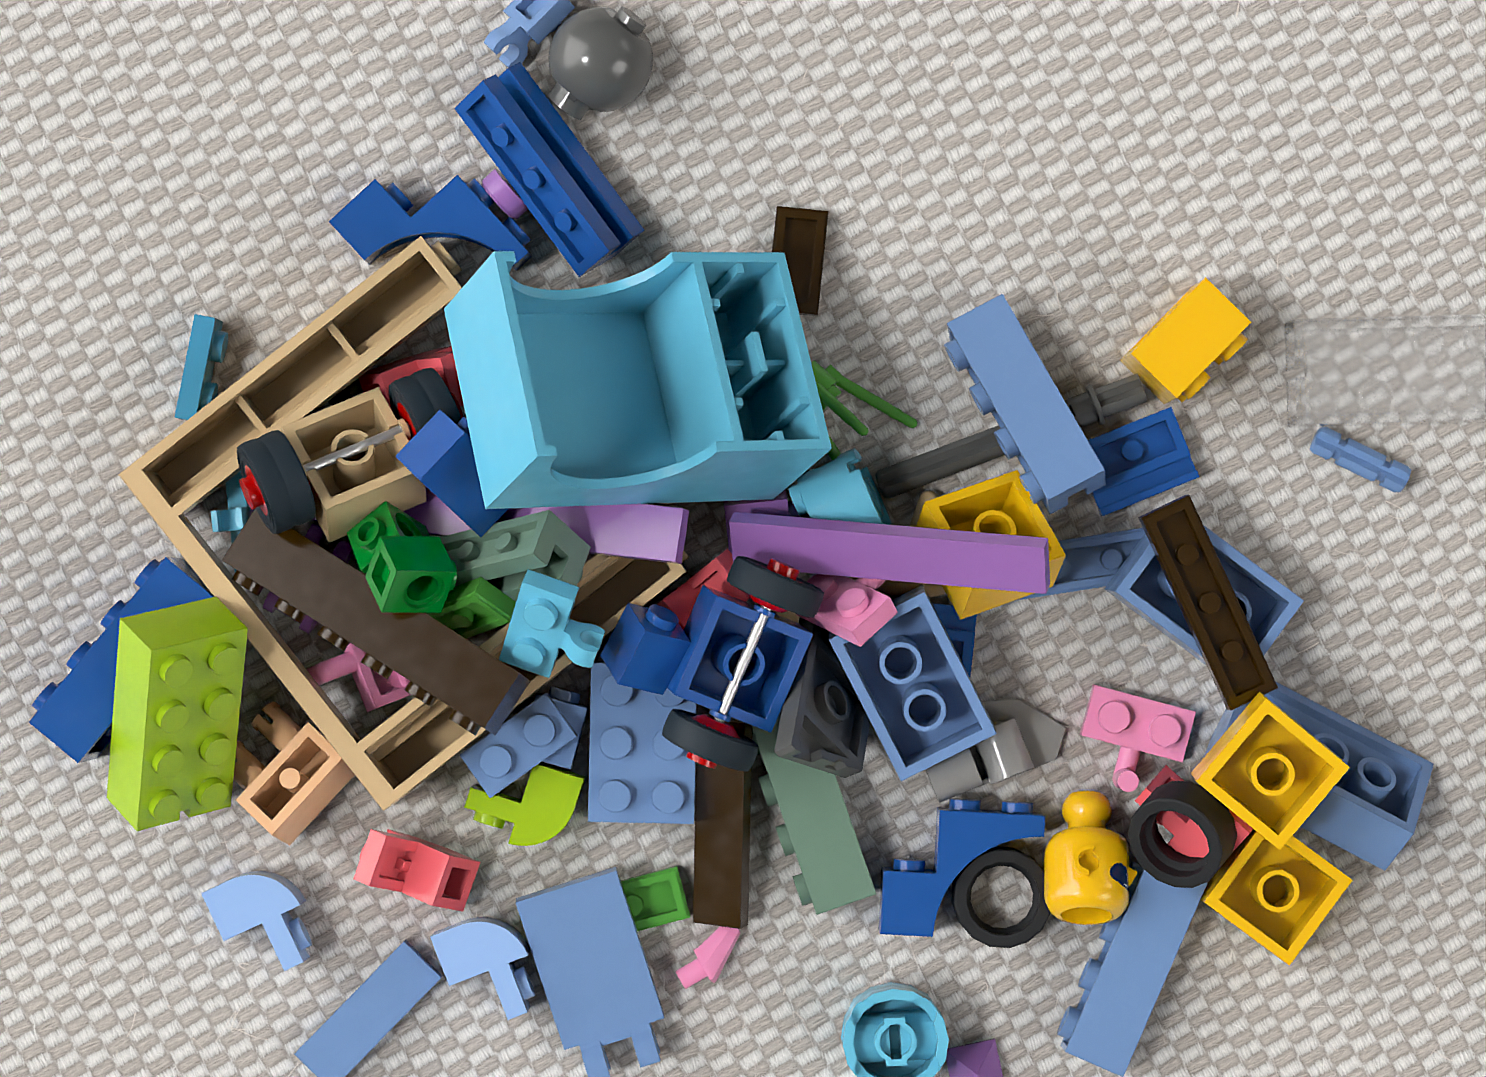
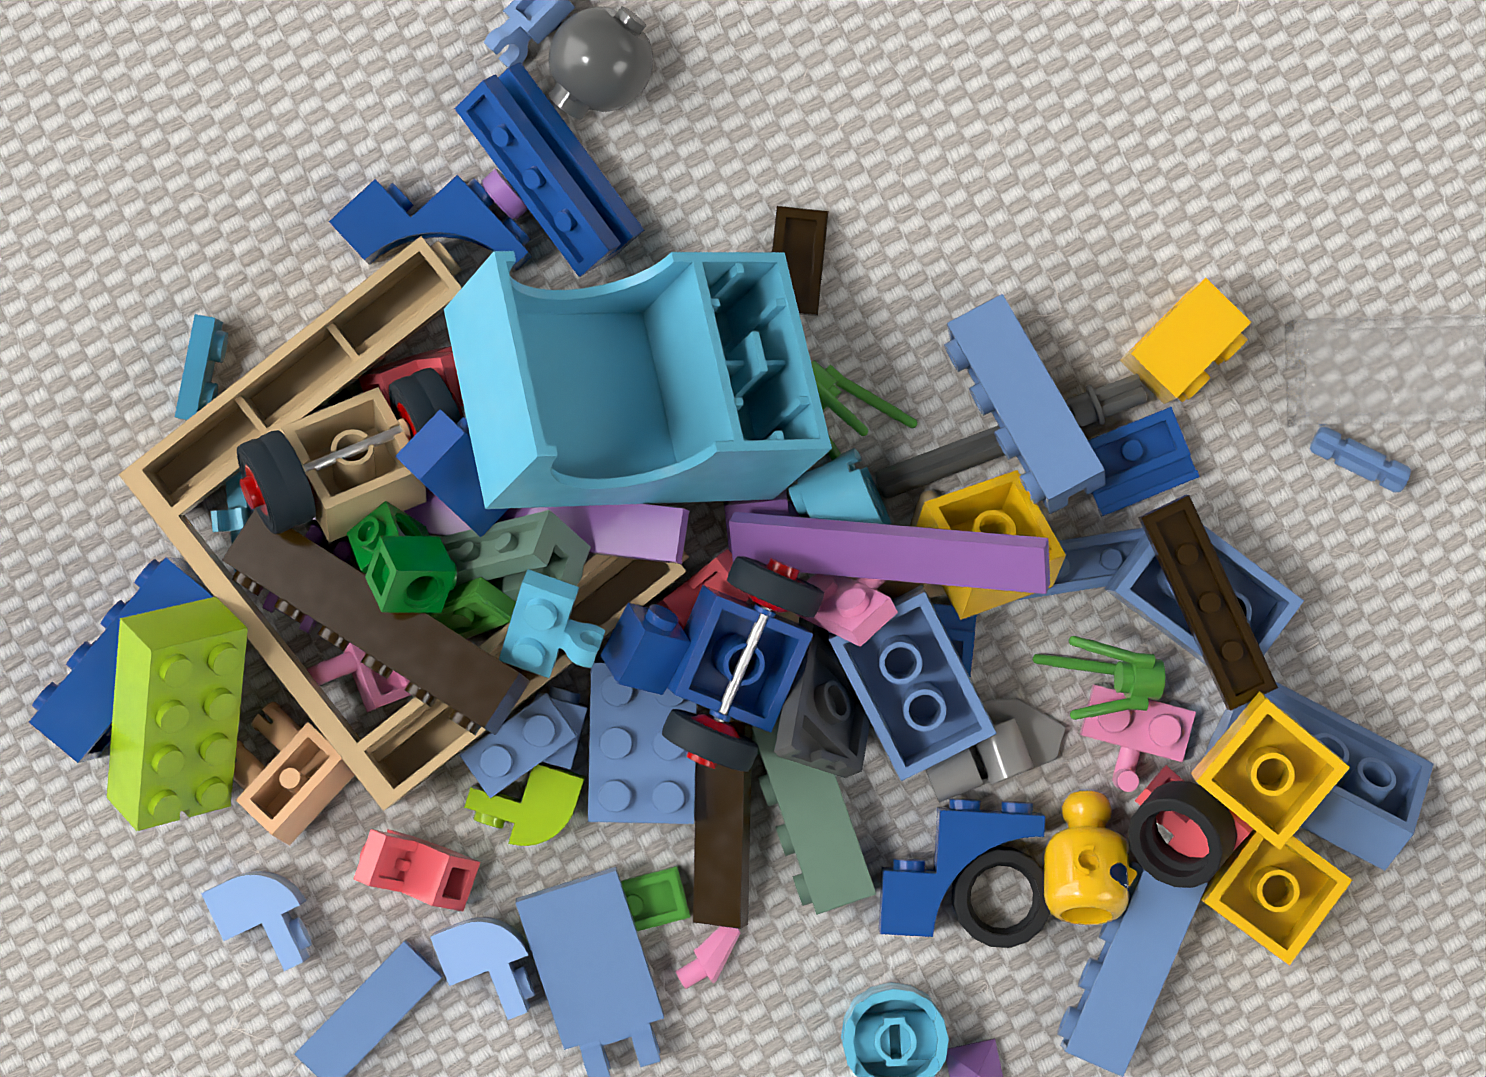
none -> bright green plant [1032,636,1165,720]

